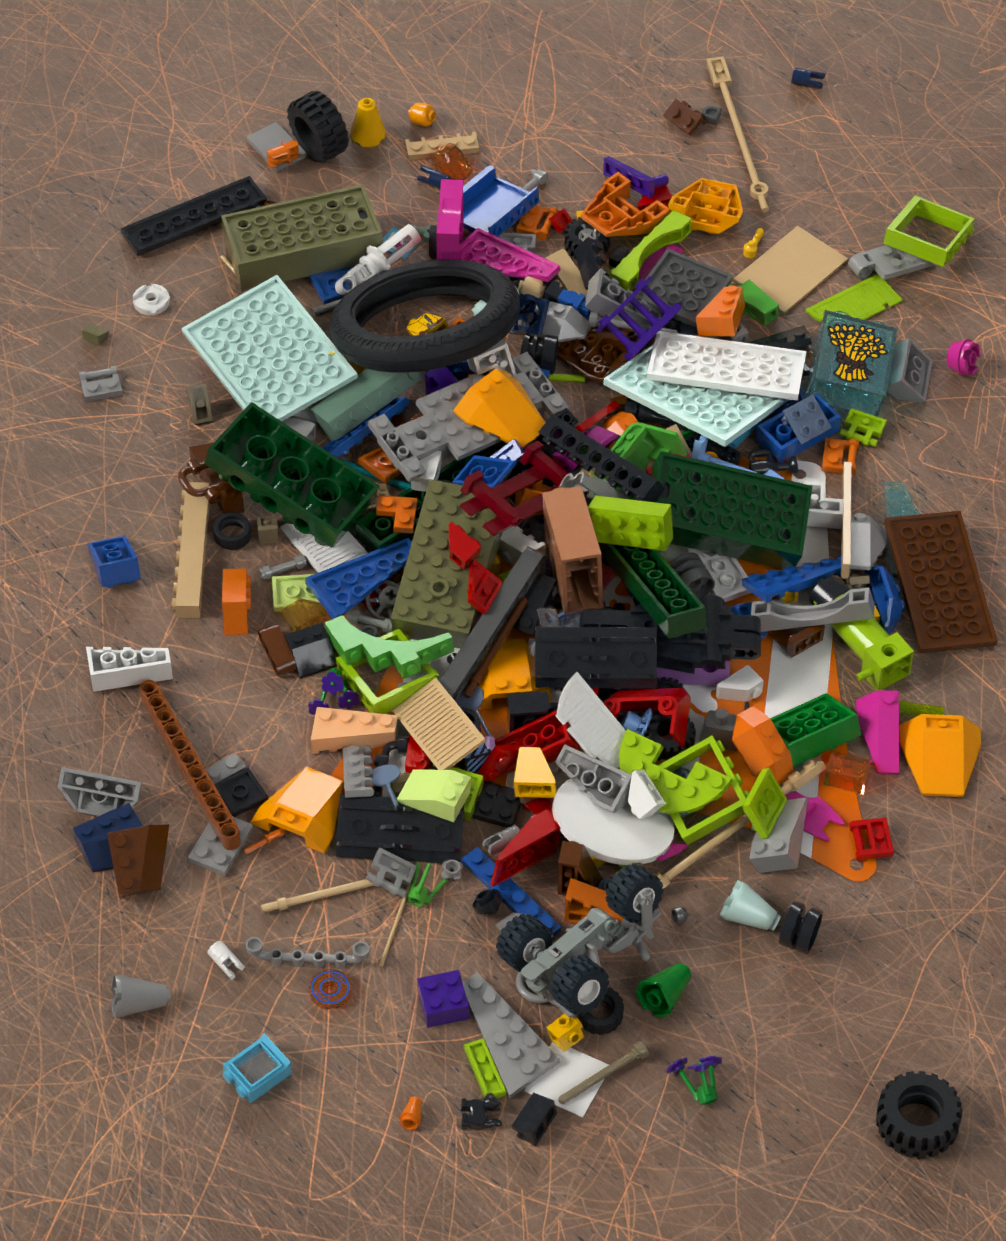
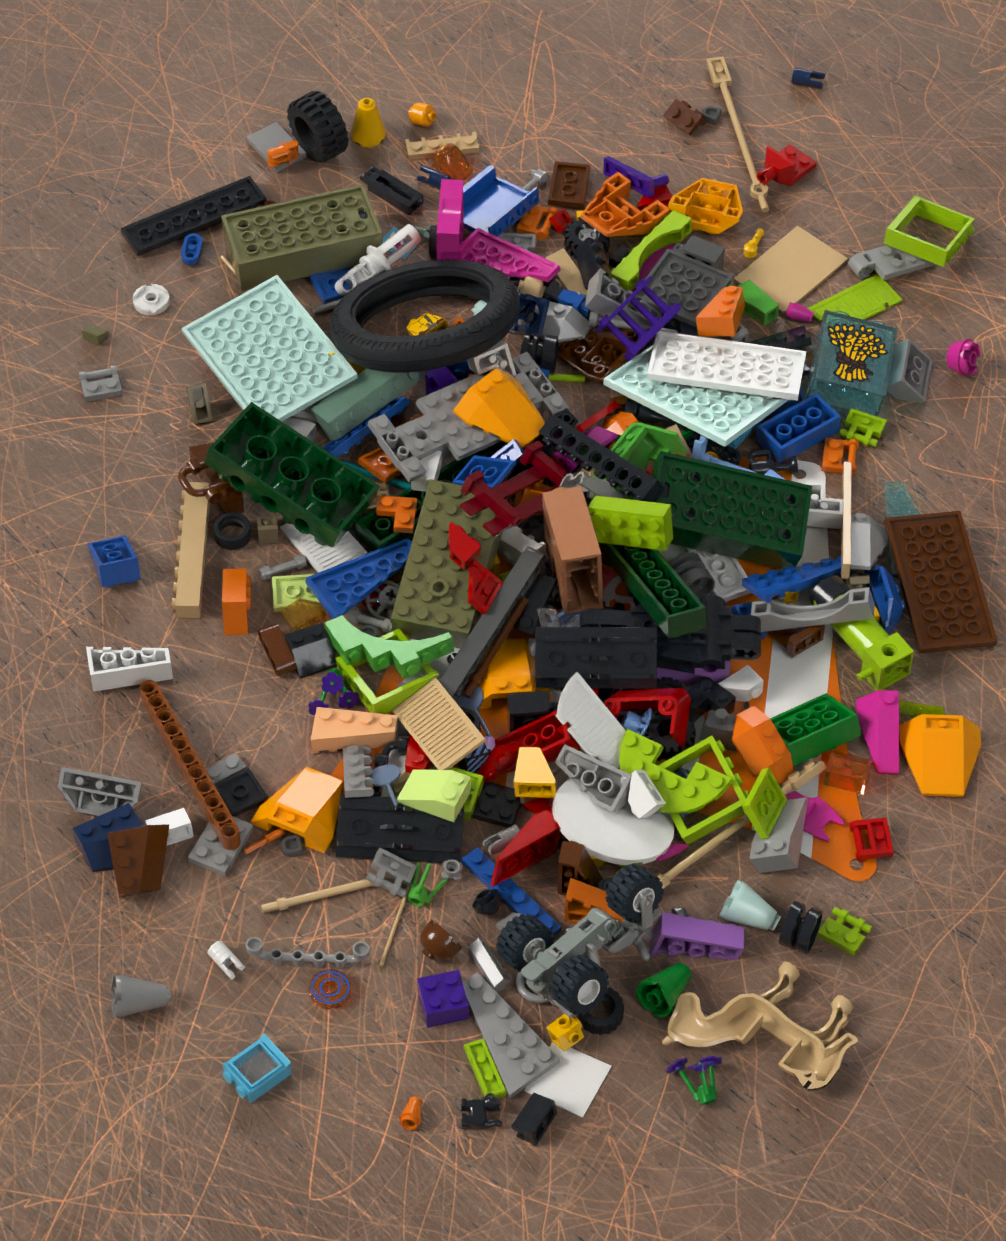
dark tan piece [558,1041,649,1104] -> none
sand blue hinge [782,395,832,445] -> none
black tyre [876,1071,963,1159] -> none
none -> white hinge [145,808,194,846]
none -> blue plate [181,233,203,265]
none -> dark grey tile [281,835,304,857]
none -> black hinge [360,166,423,215]
none -> reddish brown cylinder [420,920,462,961]
none -> light grey piece [469,938,511,992]
none -> reddish brown plate [548,161,590,209]
none -> medium lavender wedge [650,913,744,960]
none -> tan animal [662,961,858,1091]
none -> dark grey hinge [672,235,725,271]
none -> black brick [687,677,736,723]
none -> red plate [757,144,817,186]
none -> dark pink cone [785,302,814,322]
none -> lime plate [817,907,872,956]

